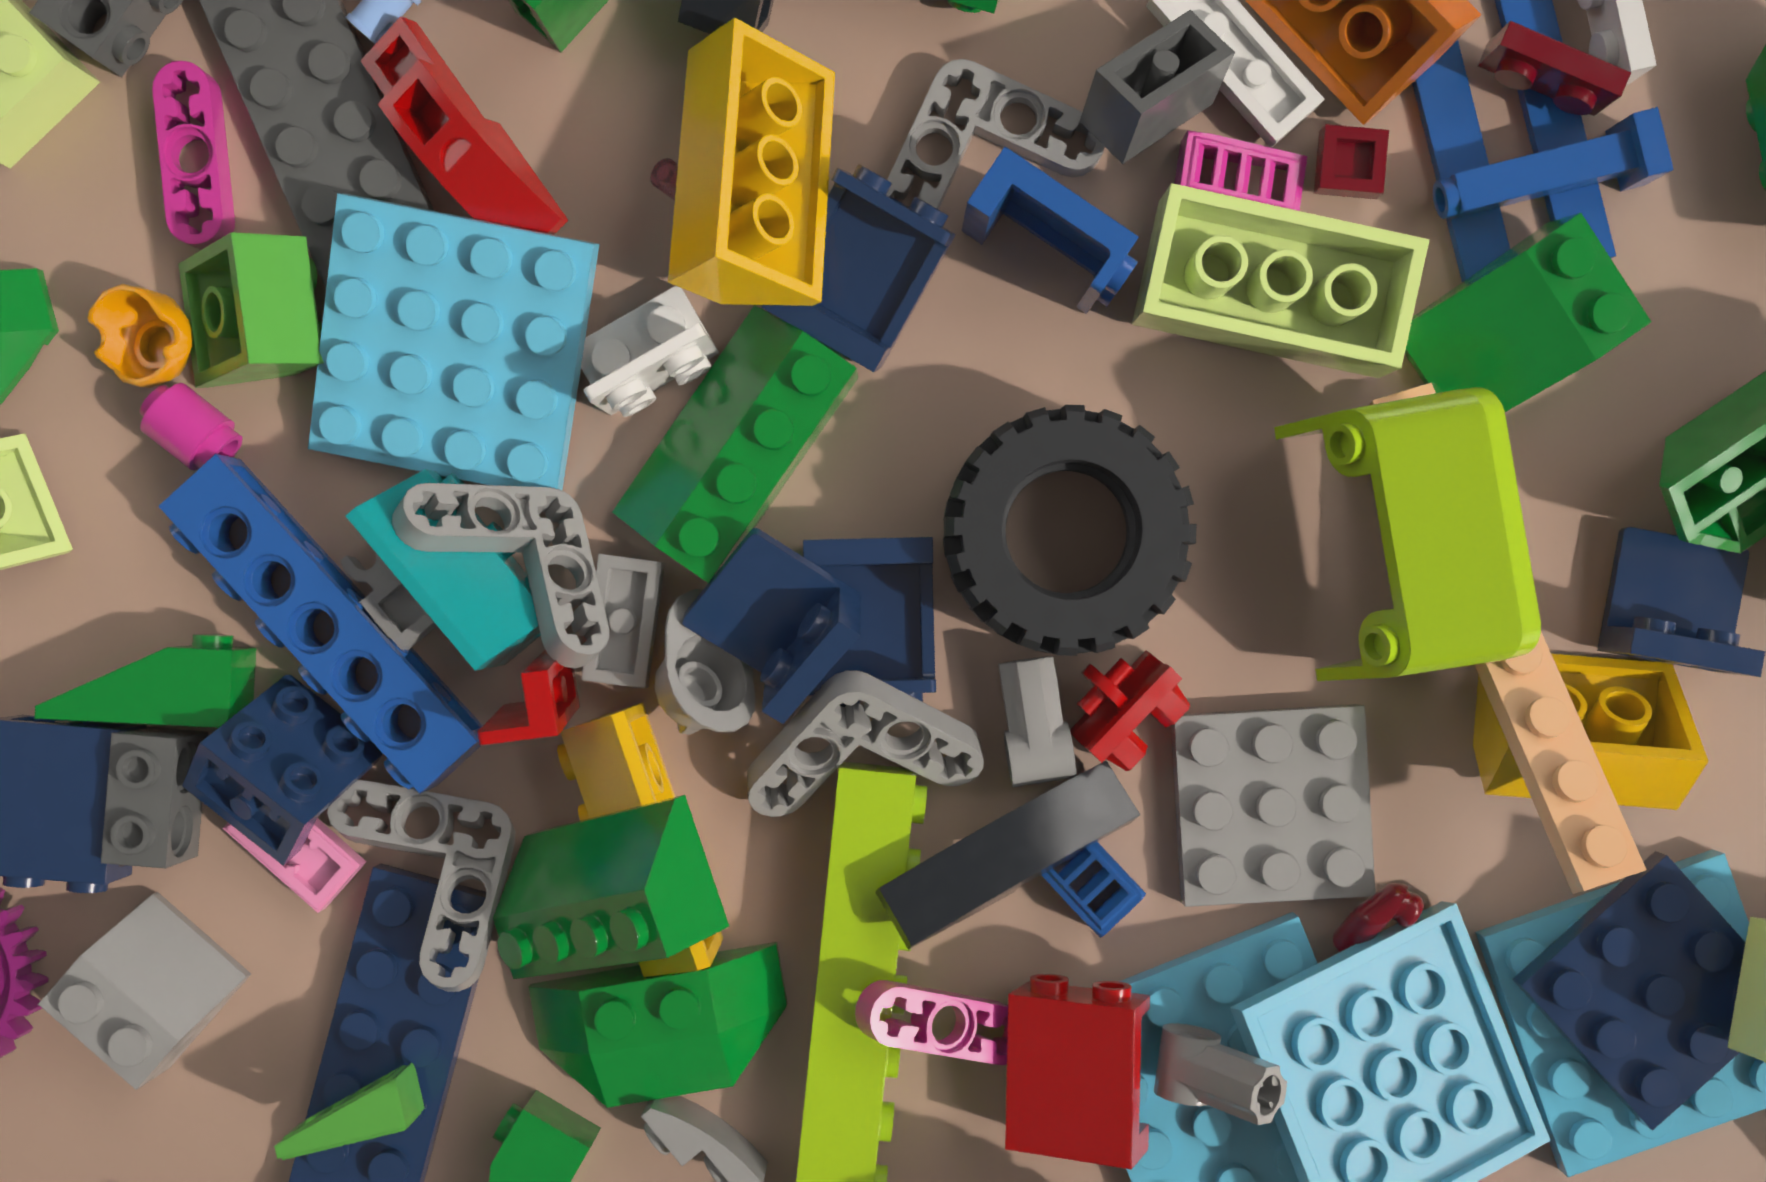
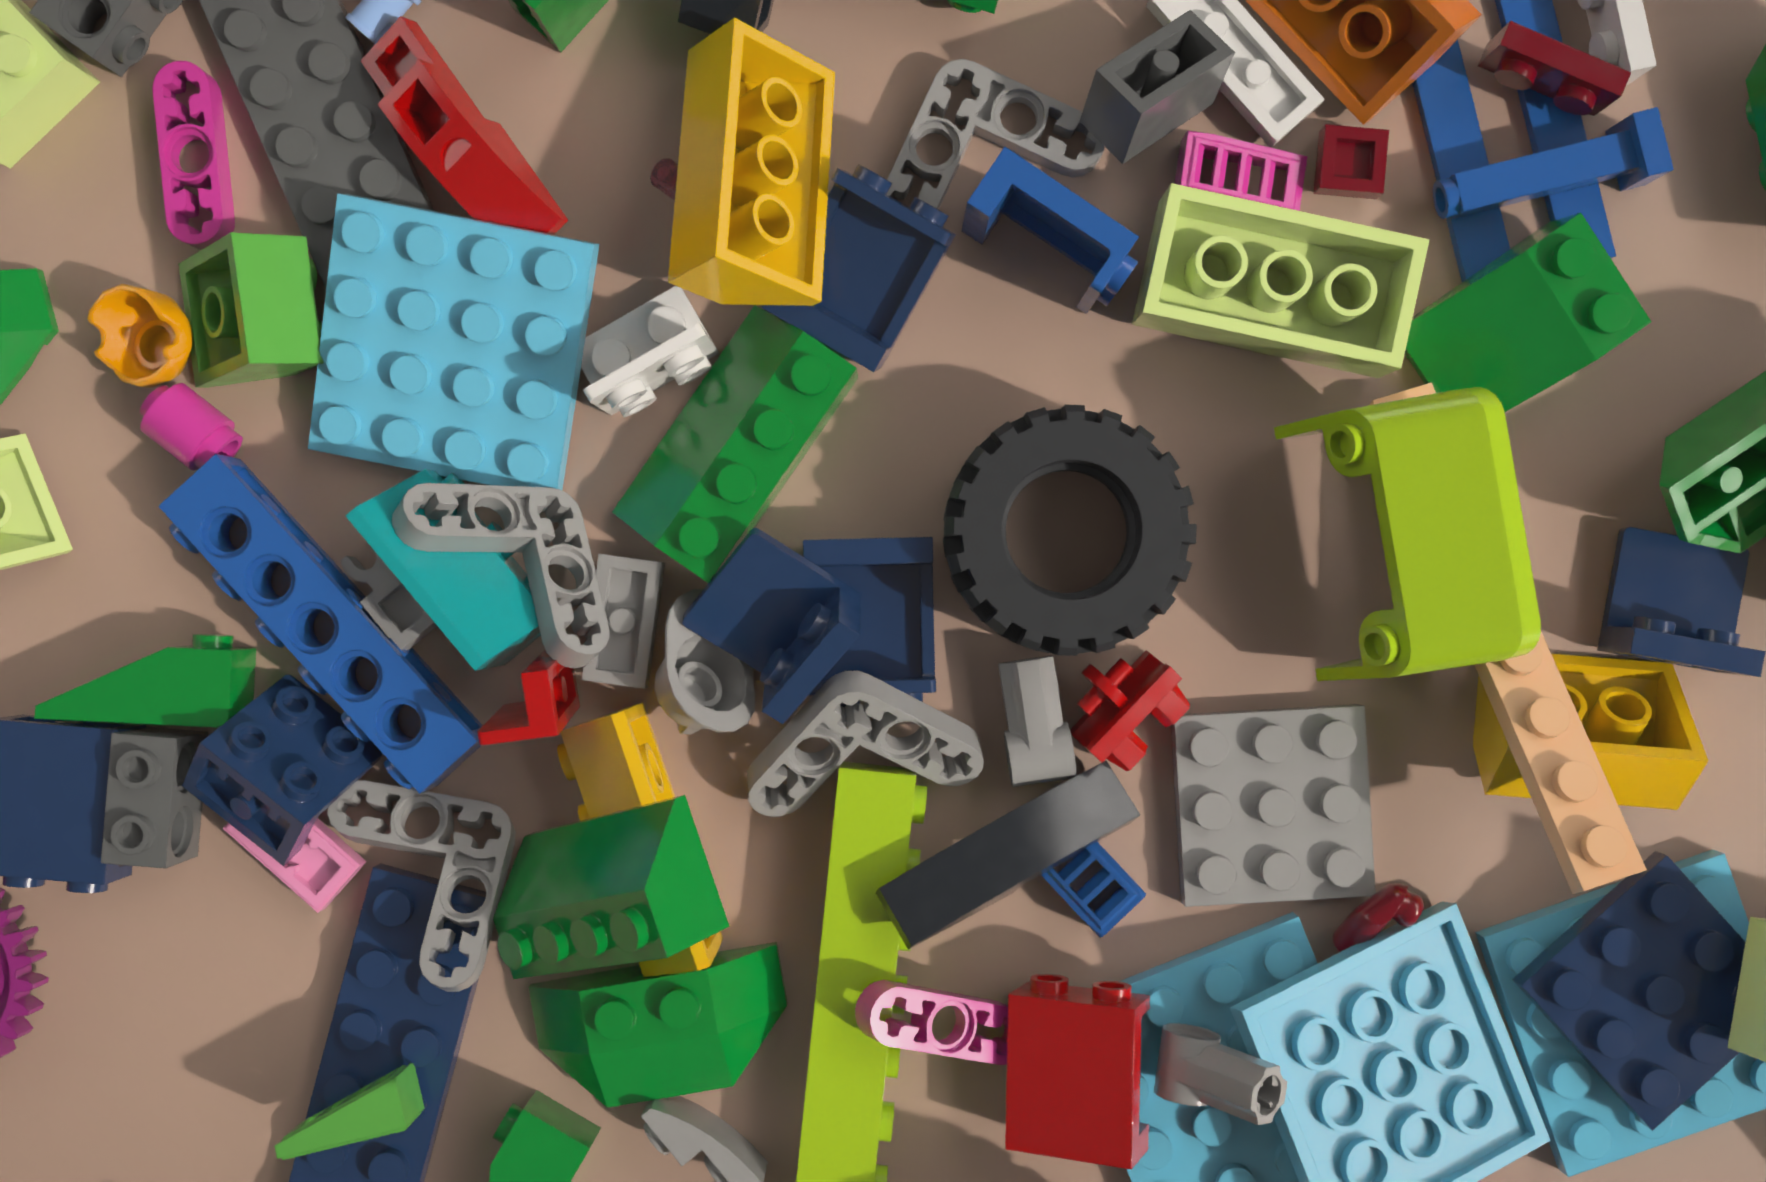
light grey slope [38,892,251,1090] -> none

